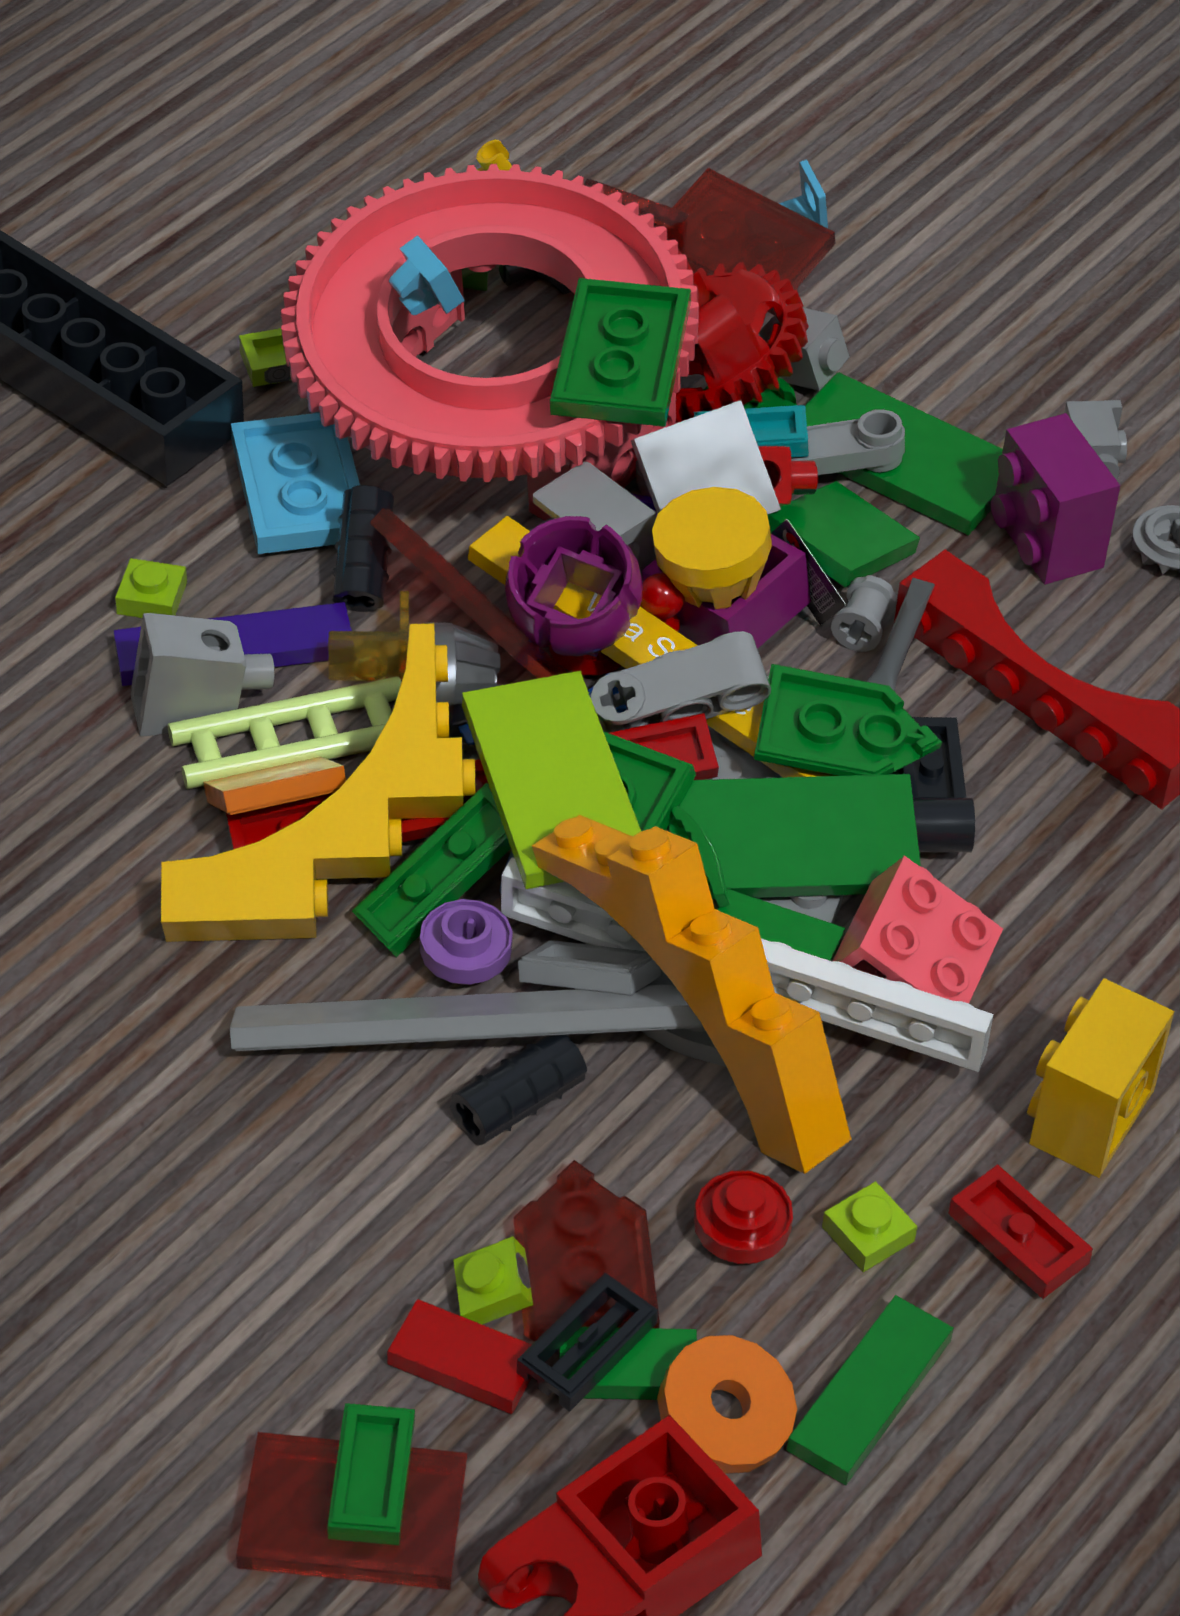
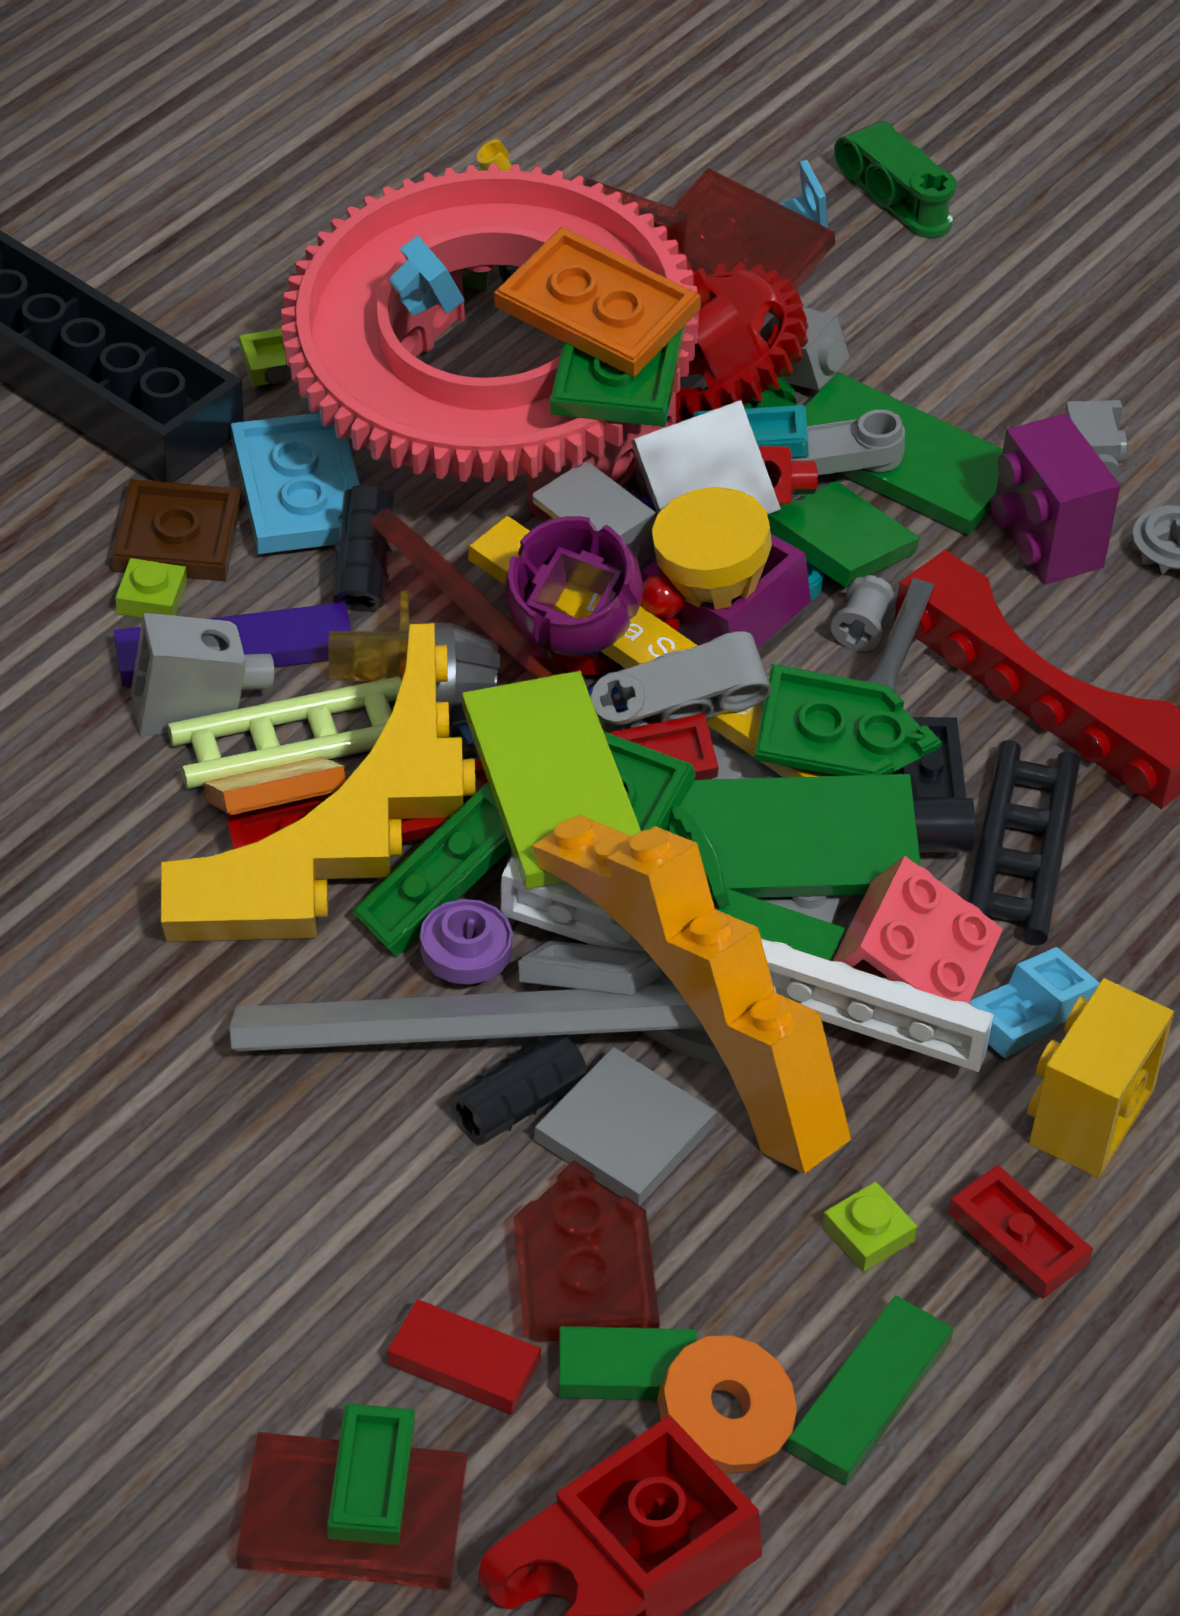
lime plate [453,1236,533,1325] -> none
black tile [517,1272,658,1412] -> none
red plate [694,1171,793,1264] -> none
black sticker [771,519,845,625] -> none
none -> reddish brown tile [111,479,242,581]
none -> orange tile [494,226,701,377]
none -> light grey tile [534,1047,717,1208]
none -> green piece [834,121,957,238]
none -> black bar [966,740,1080,945]
none -> medium azure slope [969,947,1100,1058]

